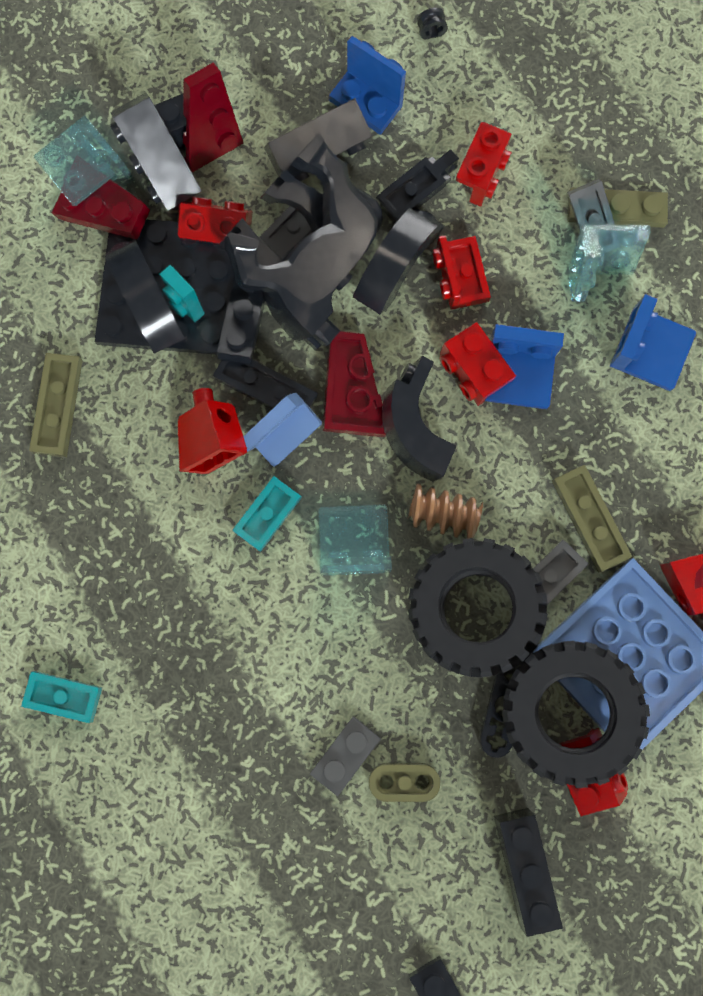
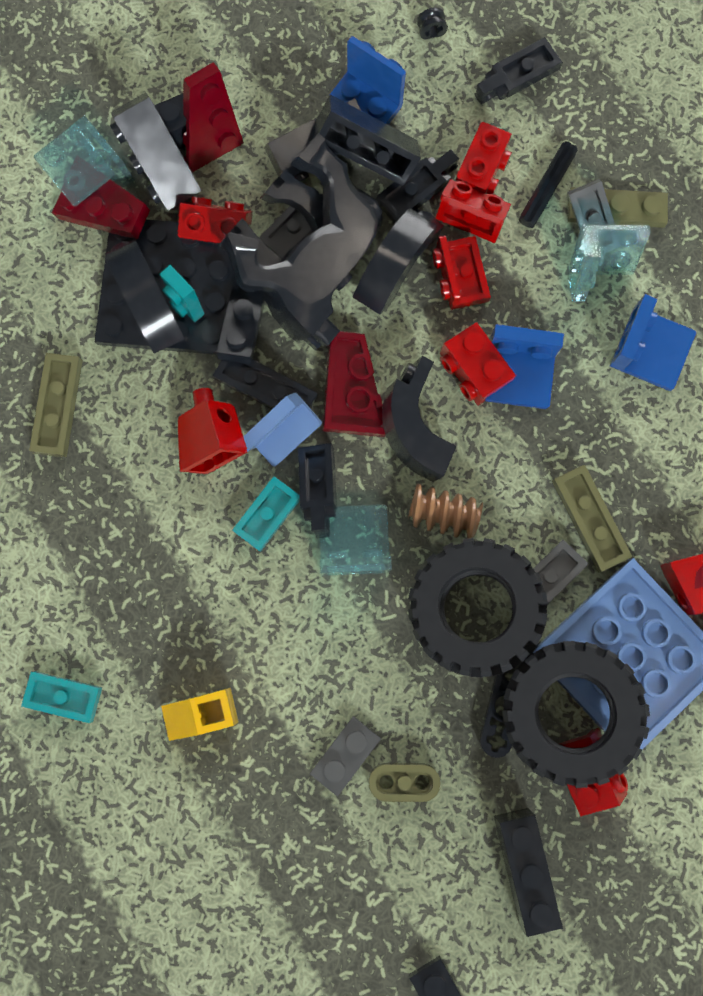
none -> yellow slope [161,688,239,741]
none -> black hinge [298,443,337,539]
none -> black brick [314,94,421,186]
none -> red bracket [436,179,511,243]
none -> black hinge [474,37,563,105]
none -> black axle [519,141,578,228]

